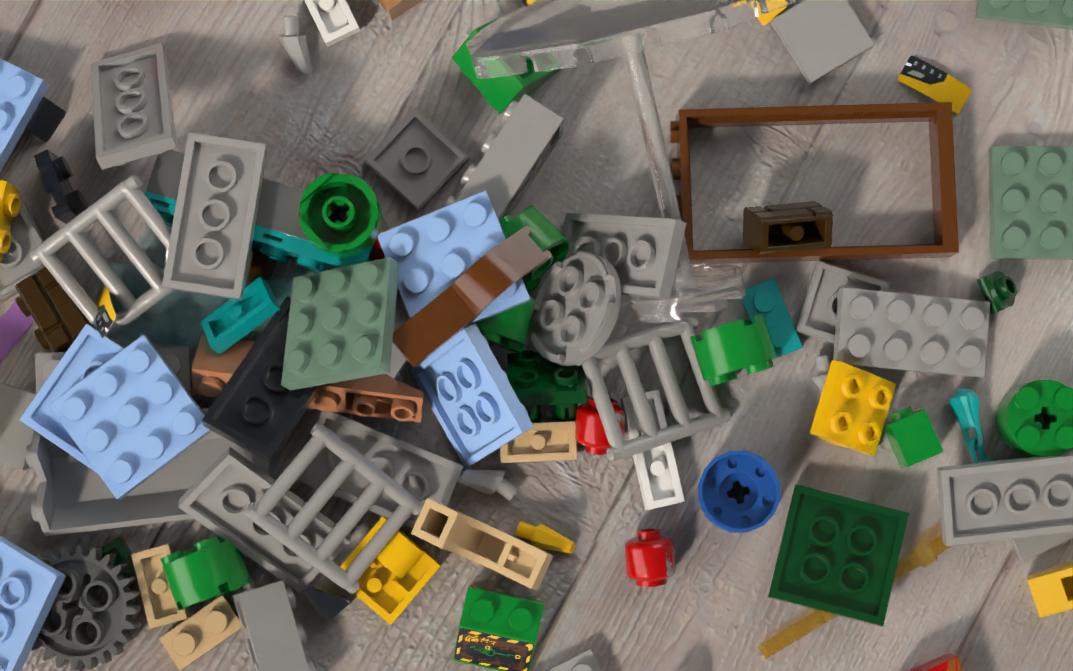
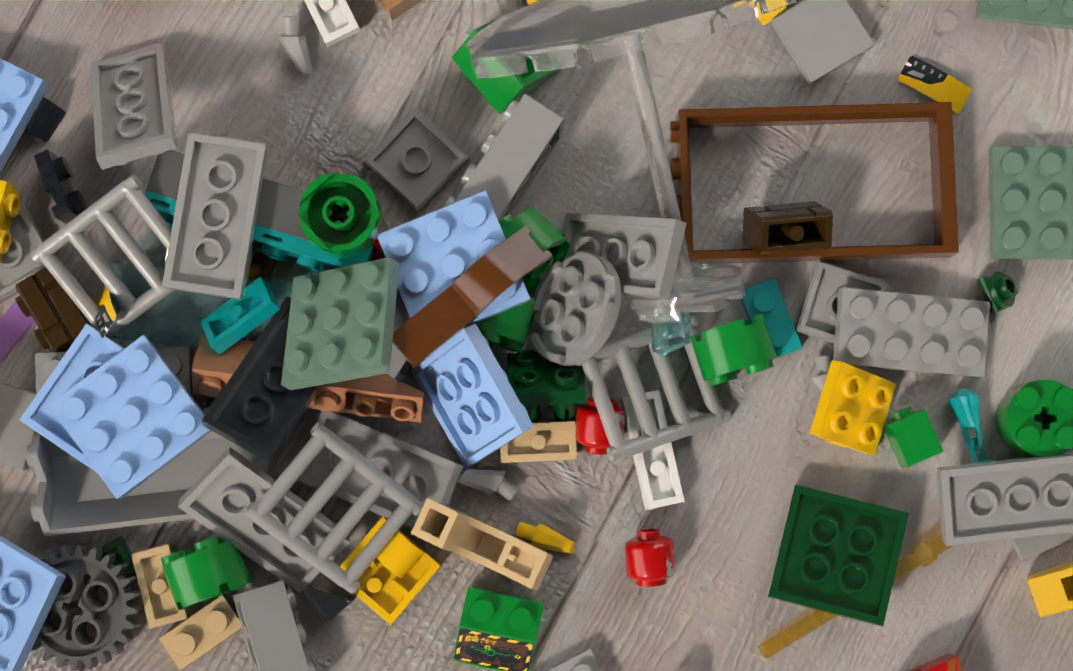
blue wheel [698,451,781,533] -> none
none -> clear light blue plate [651,304,691,356]

